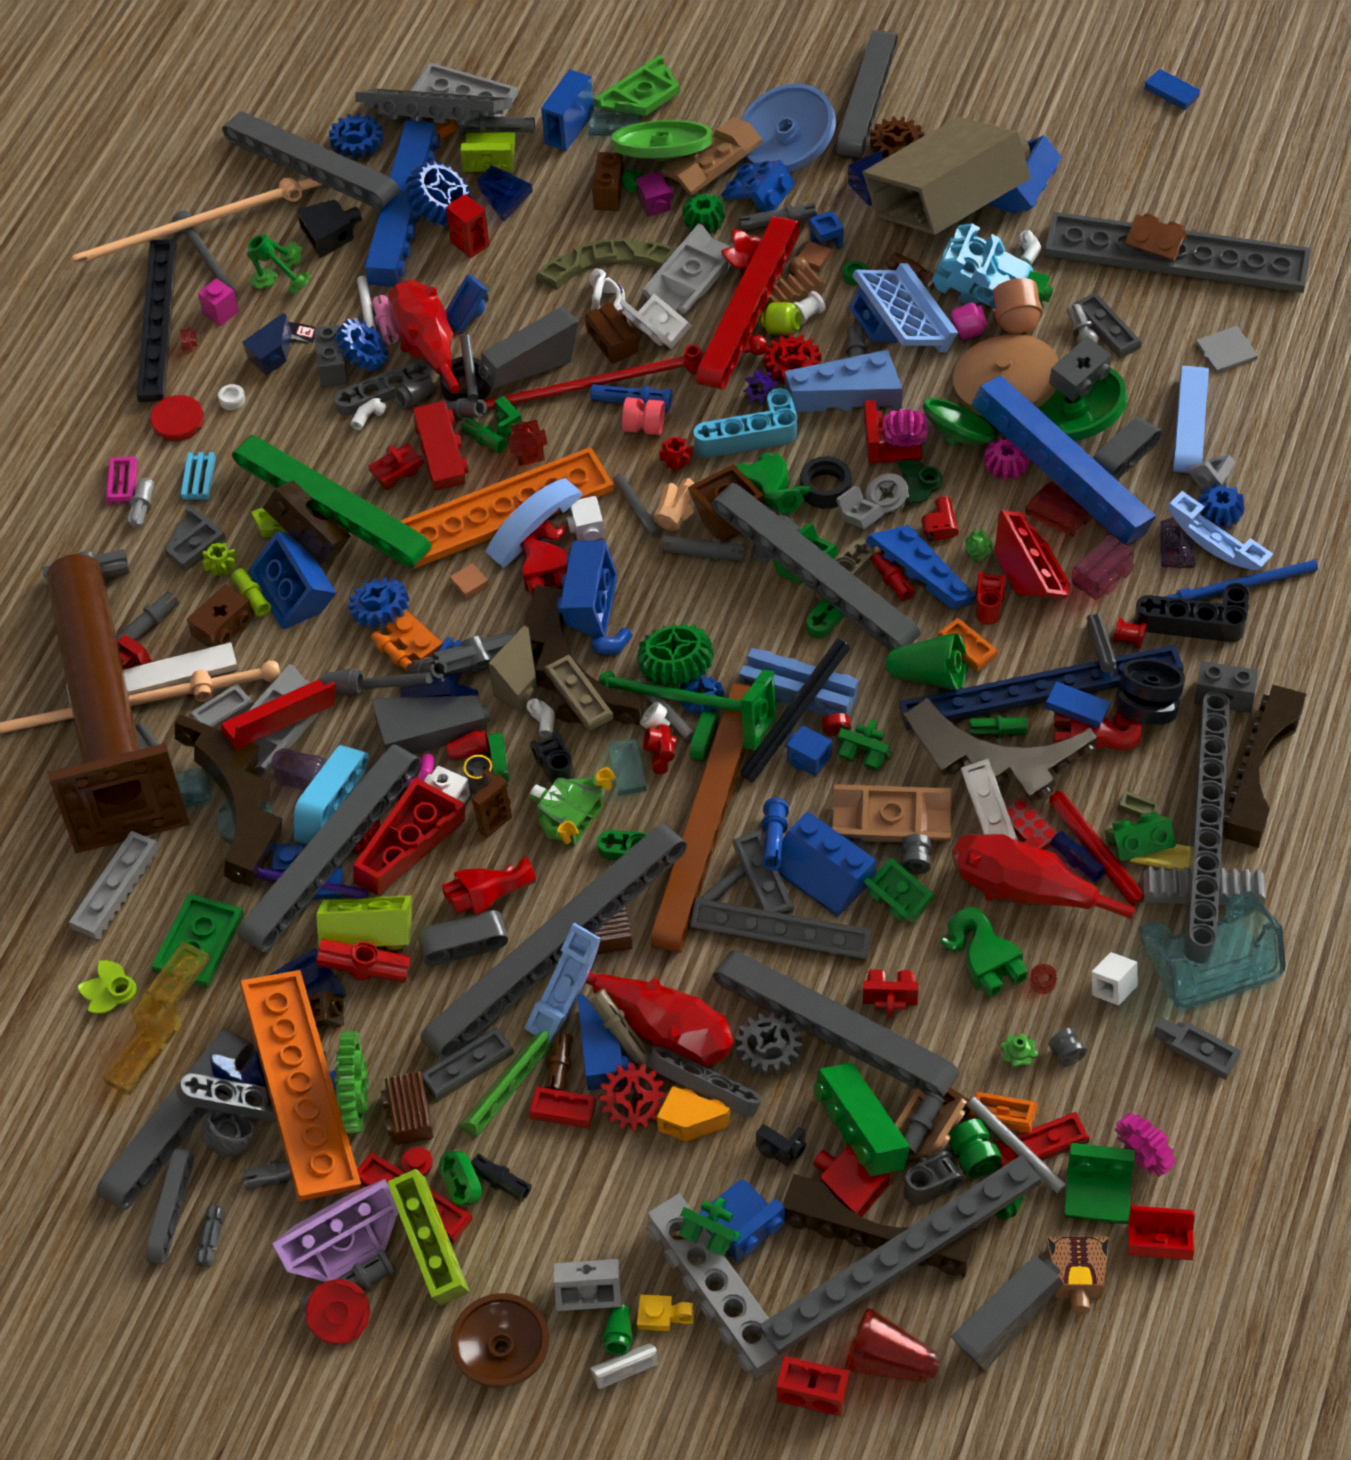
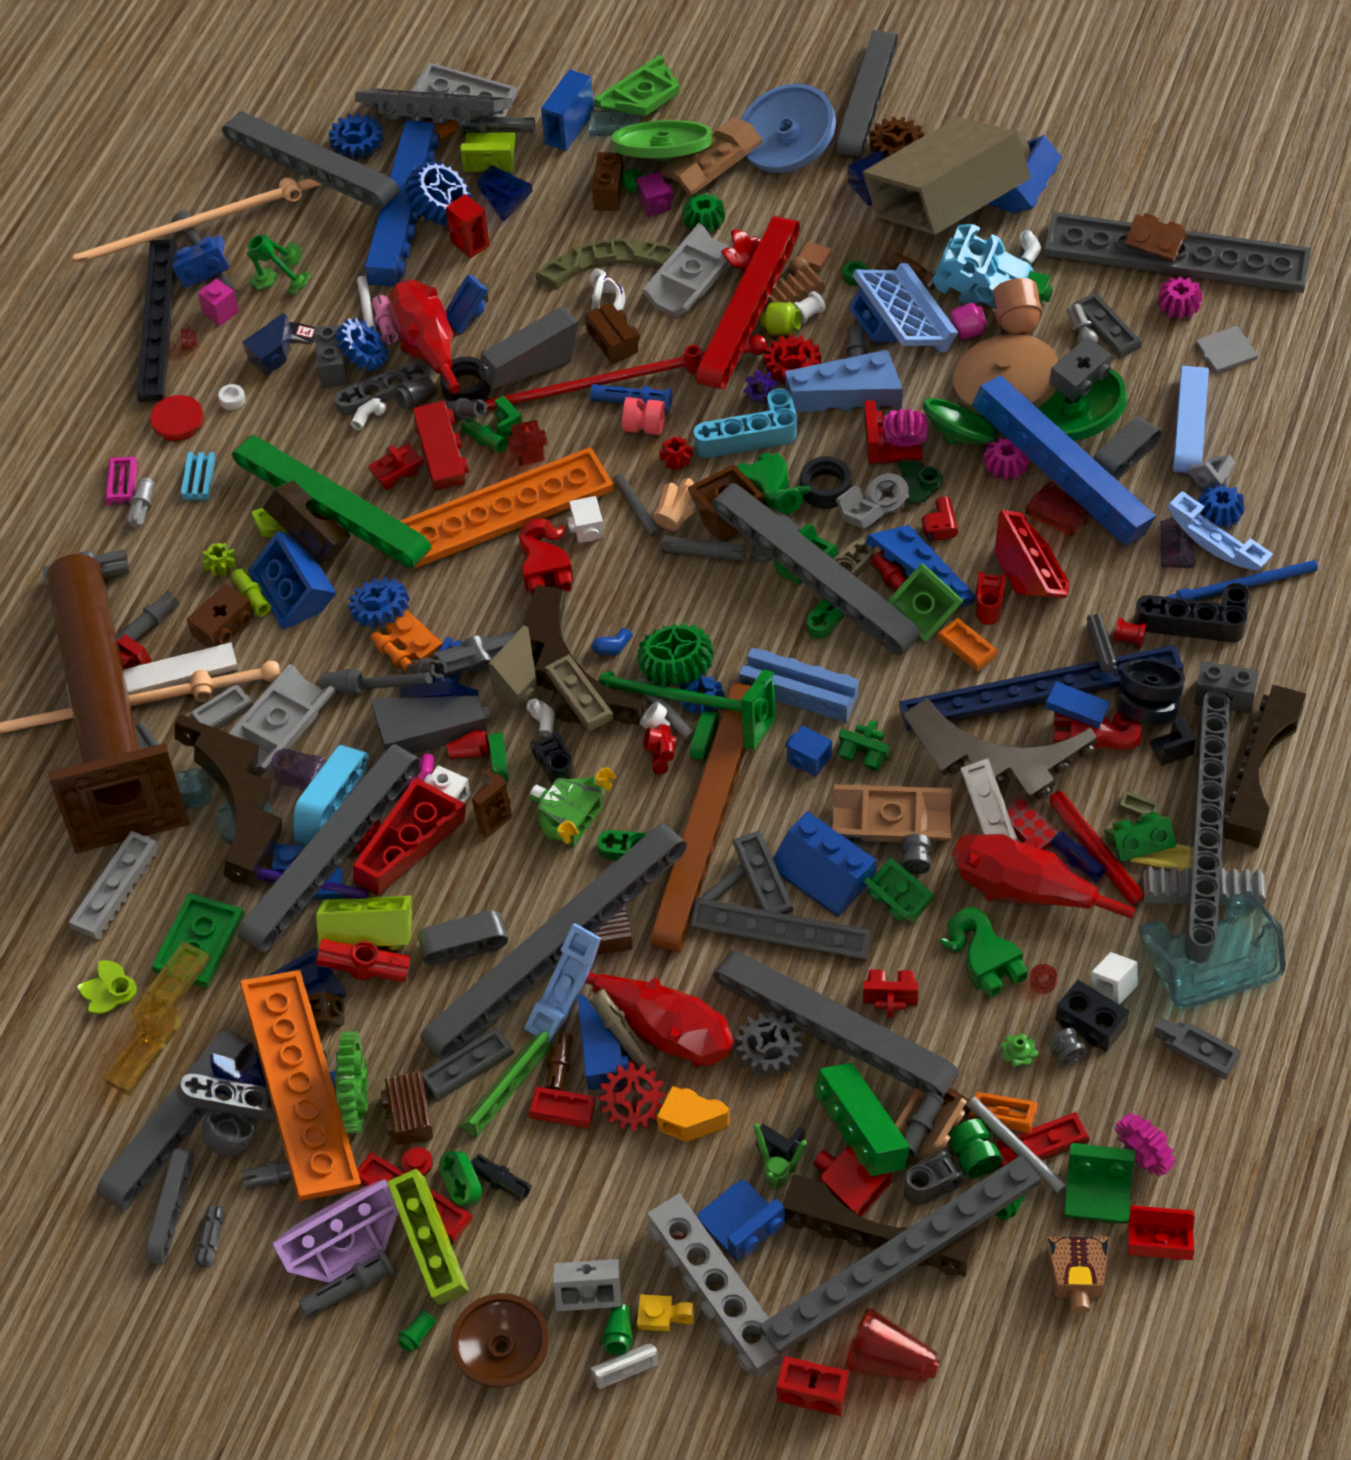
dark grey wing [165,505,226,571] -> none
red panel [221,679,336,750] -> none
black torso [297,200,362,258] -> none
red tile [305,1279,370,1345] -> none
red hips [441,856,536,915] -> none
nougat tile [450,563,489,600] -> none
dark grey bar [460,334,478,401] -> none
dark grey wheel [463,755,493,794] -> none
light blue slope [485,478,583,569] -> none
blue slope [557,540,618,639] -> none
clear light blue tile [608,739,647,796] -> none
white bracket [619,294,692,350] -> none
dark grey beam [647,1046,762,1116] -> none
green hips [679,1197,742,1256] -> none
blue bracket [721,160,795,213] -> none
dark grey pin [739,203,817,232] -> none
black axle [741,638,850,782] -> none
blue pin [762,797,789,871] -> none
blue panel [809,210,844,249] -> none
red tile [821,713,851,736] -> none
green cone [885,633,967,690] -> none
dark grey slope [951,1255,1064,1371] -> none
bright green plant [965,529,993,562] -> none
green axle [969,715,1027,738] -> none
clear pink brick [1071,535,1134,600] -> none
blue tile [1144,68,1200,110] -> none
none -> blue bracket [172,235,230,288]
none -> green pin [397,1310,437,1353]
none -> bright green plant [753,1123,807,1190]
none -> bright green slope [887,563,963,642]
none -> black brick [1055,979,1129,1052]
none -> black panel [1150,717,1196,766]
none -> dark pink gear [1157,275,1203,320]

